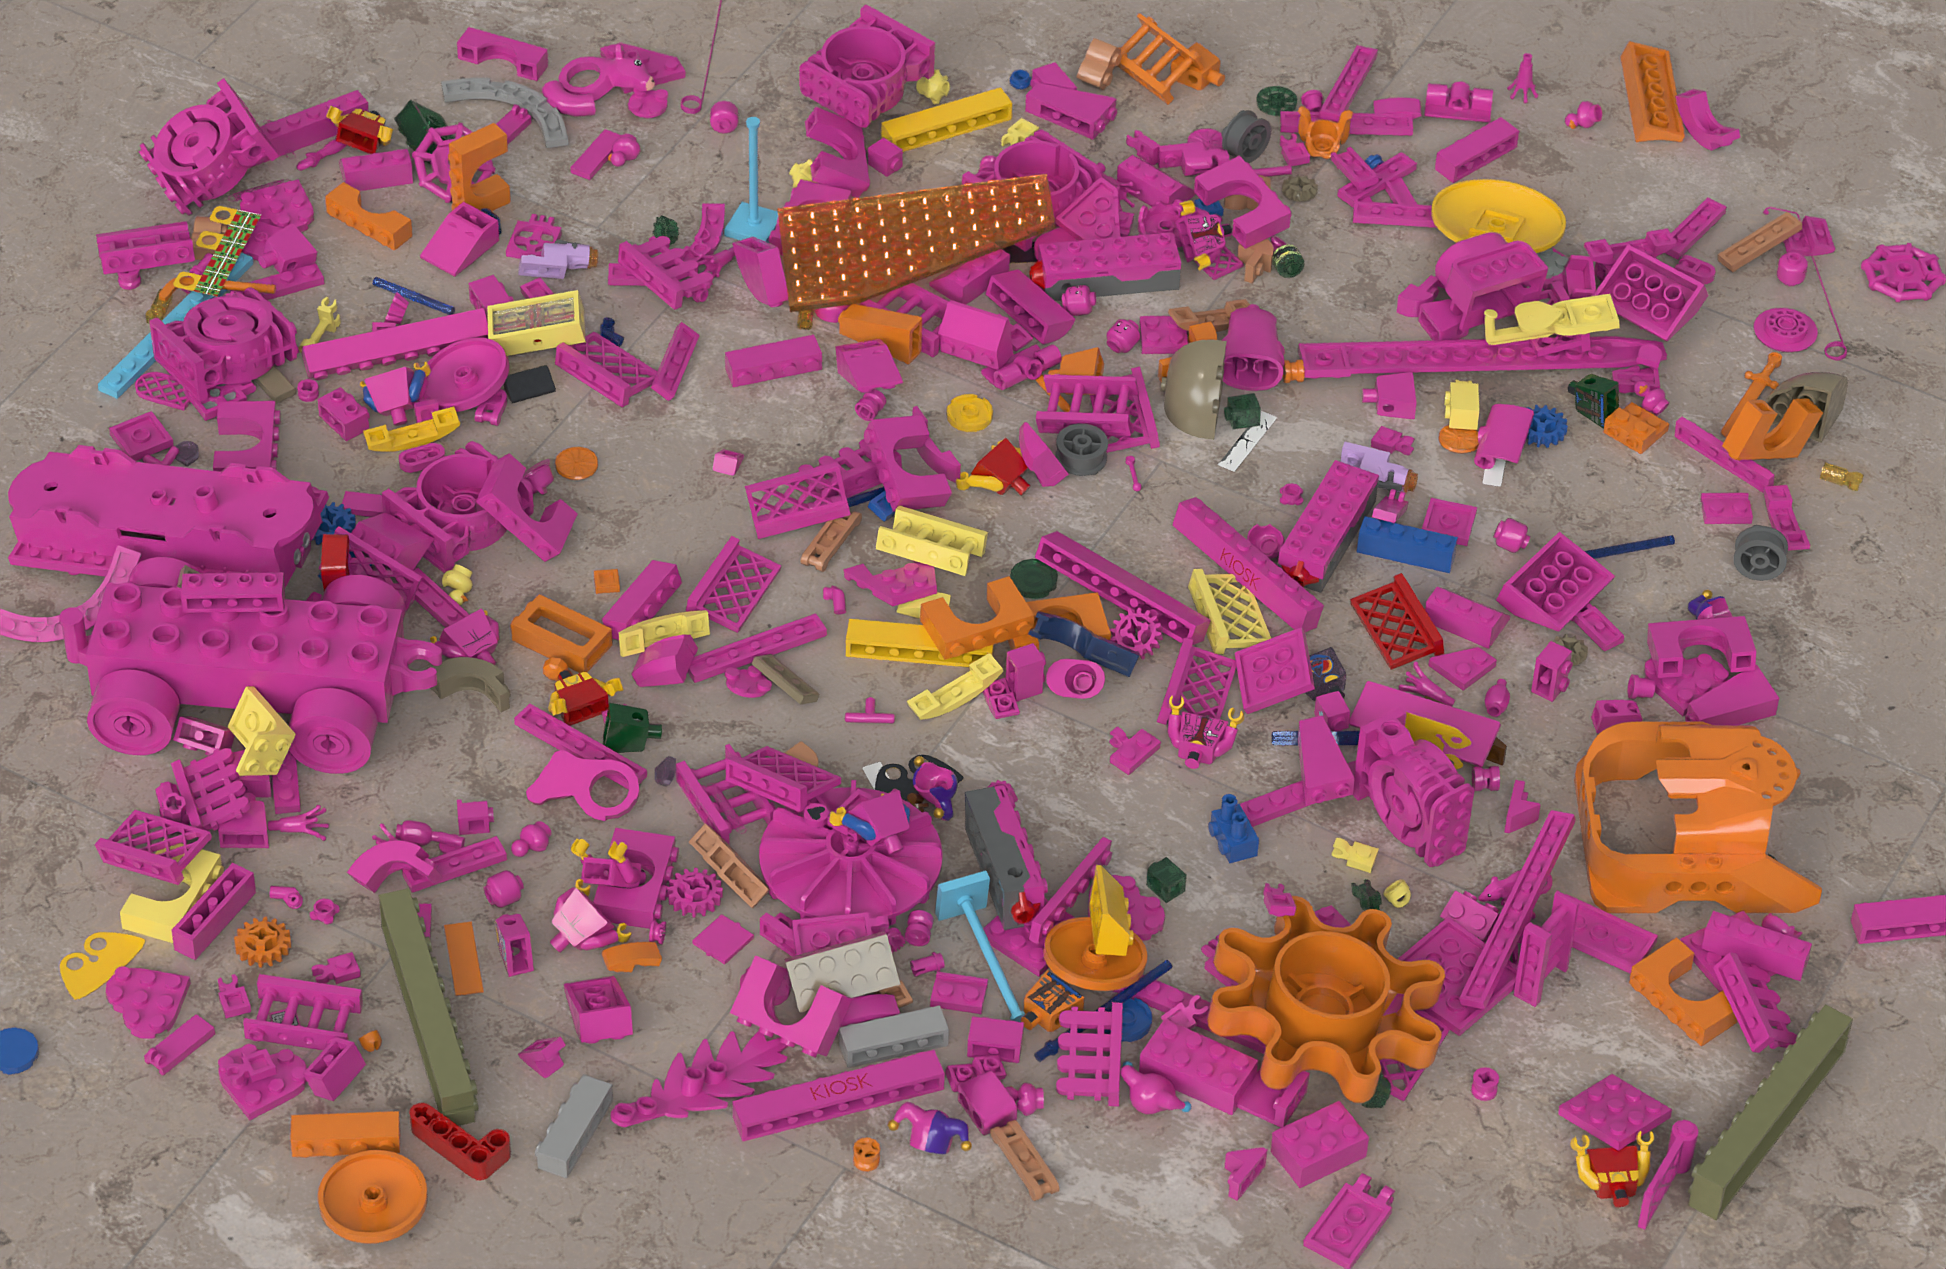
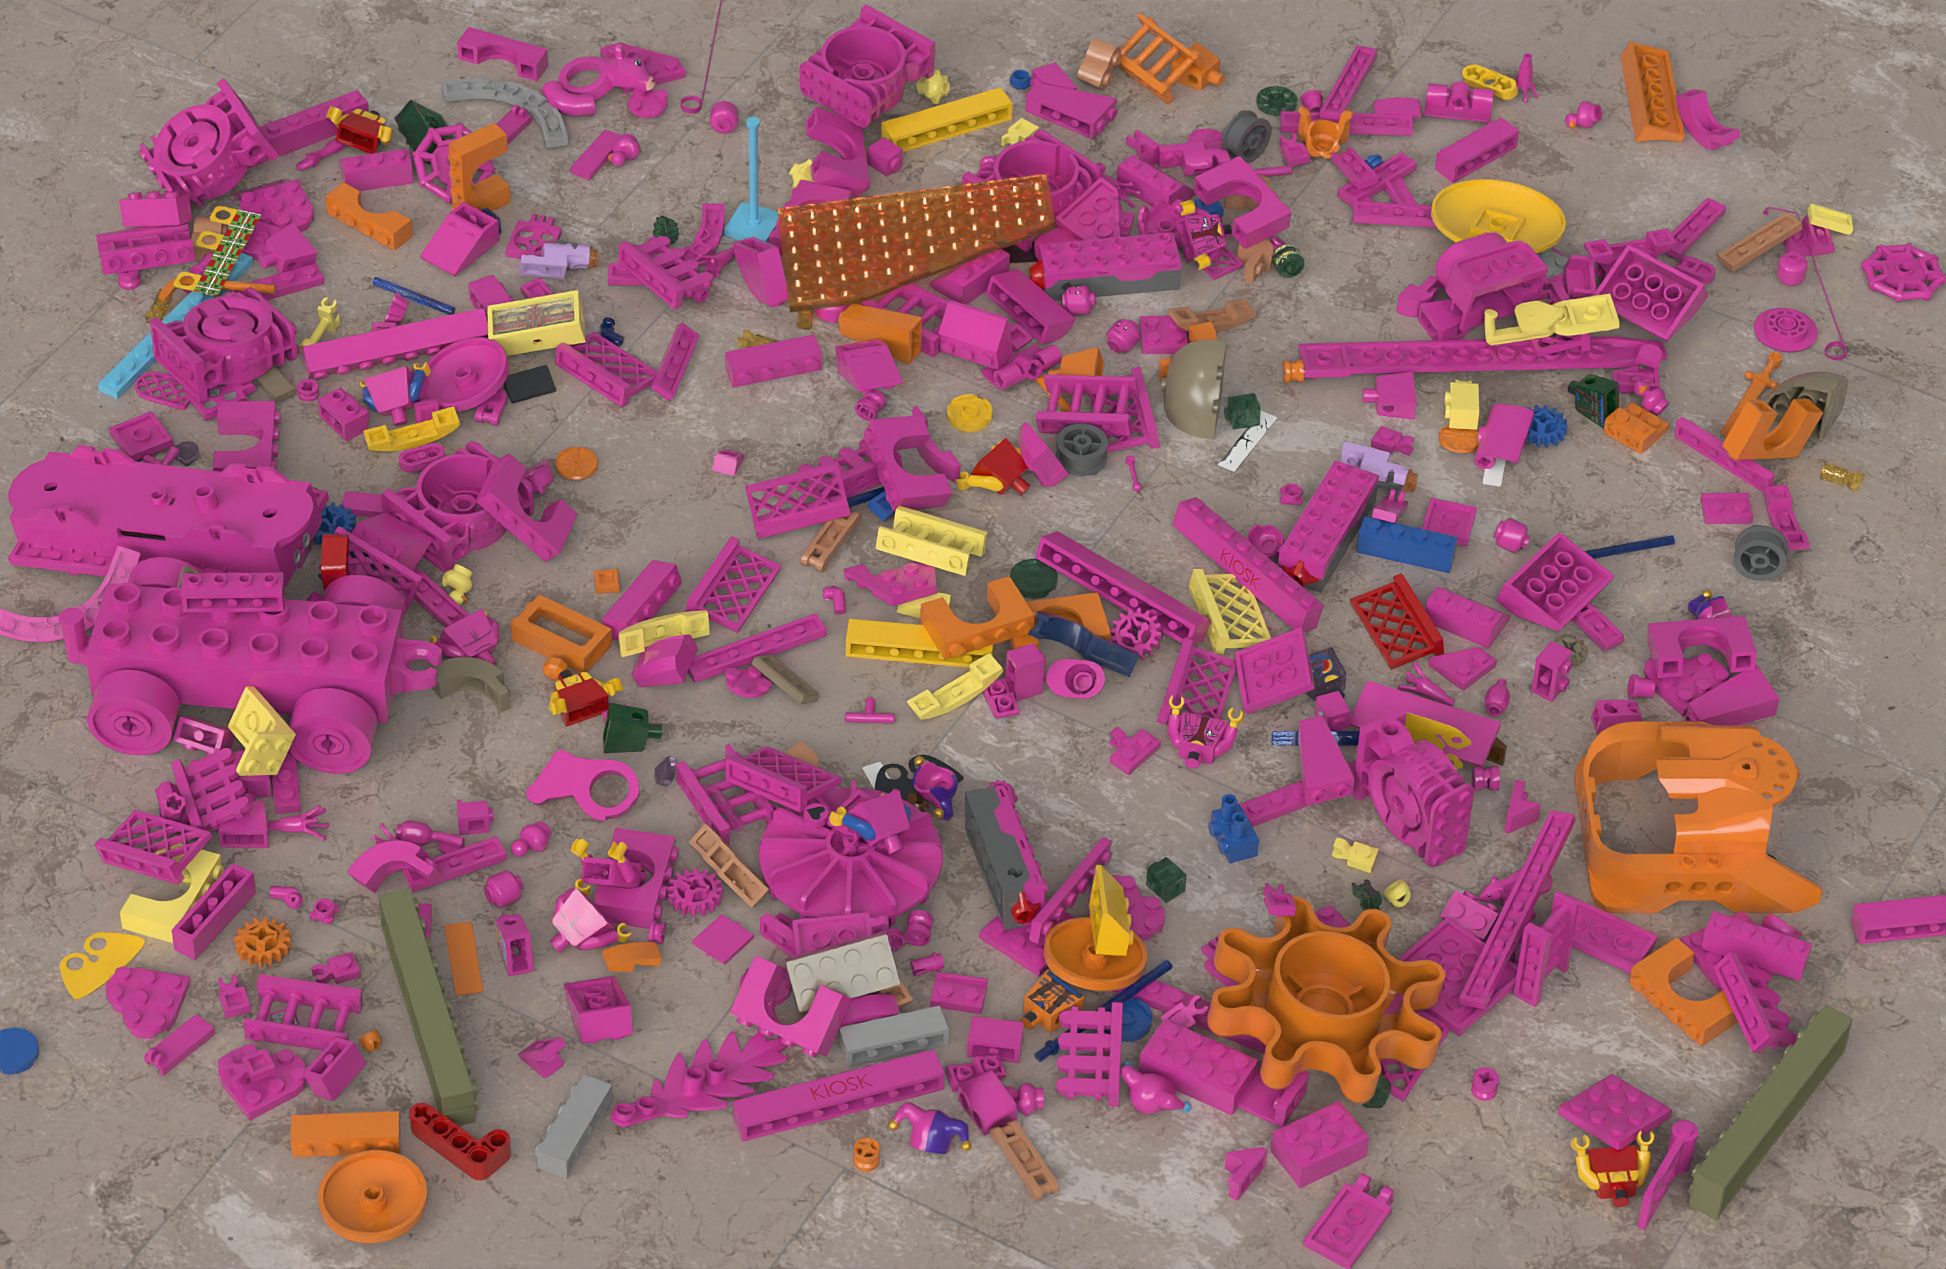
dark pink plate [514,704,647,790] -> none
medium azure tile [935,871,1025,1022] -> none
dark pink torso [1221,304,1285,391] -> none
dark tan gear [1282,174,1318,202] -> none
none -> dark pink brick [119,190,193,227]
none -> clear yellow bar [737,330,779,348]
none -> yellow beam [1462,64,1518,100]
none -> light yellow tile [1807,204,1854,235]

